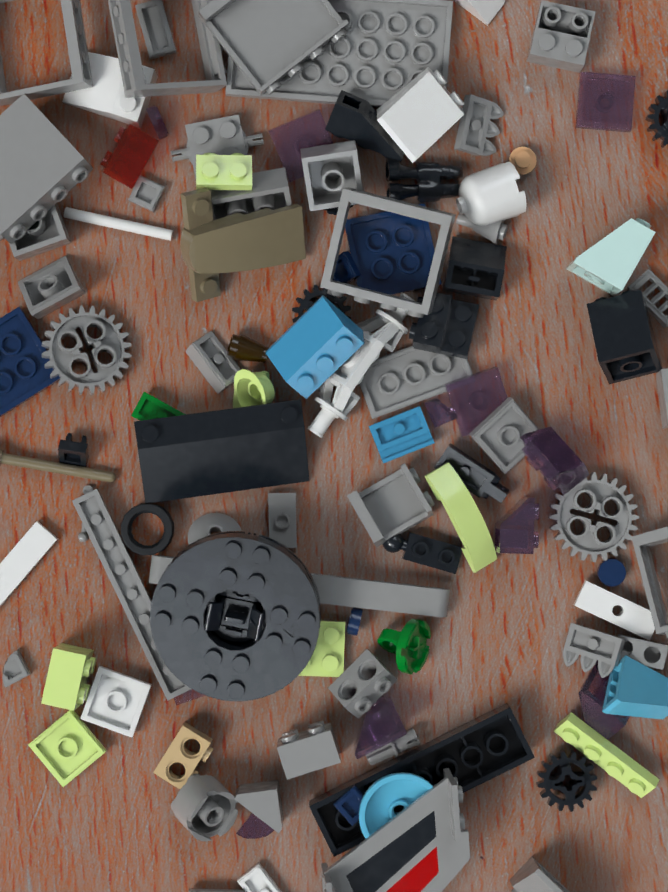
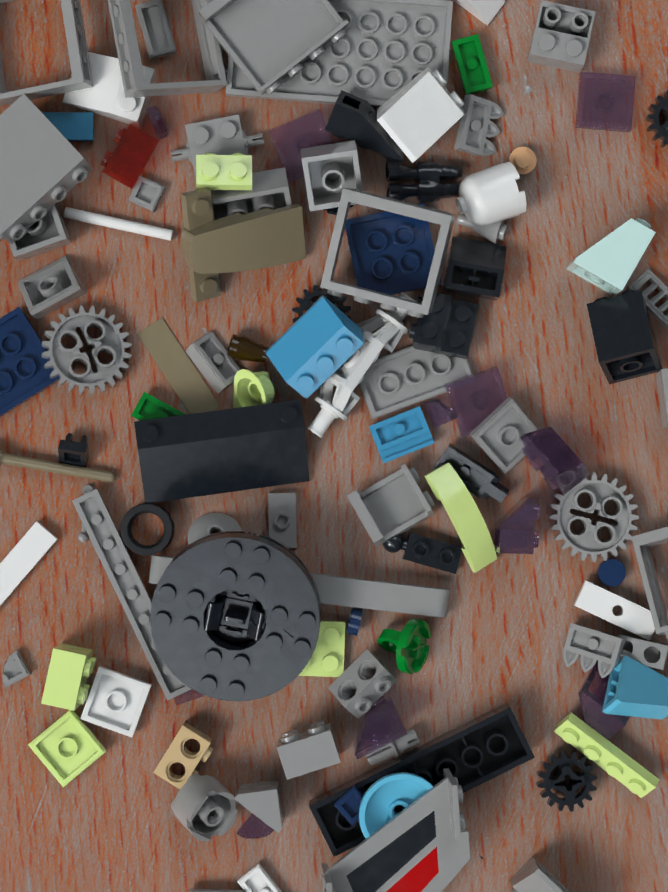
dark blue tile [324,251,361,284] -> none
none -> dark azure tile [42,112,94,142]
none -> dark tan sticker [137,318,220,414]
none -> green plate [451,34,493,95]

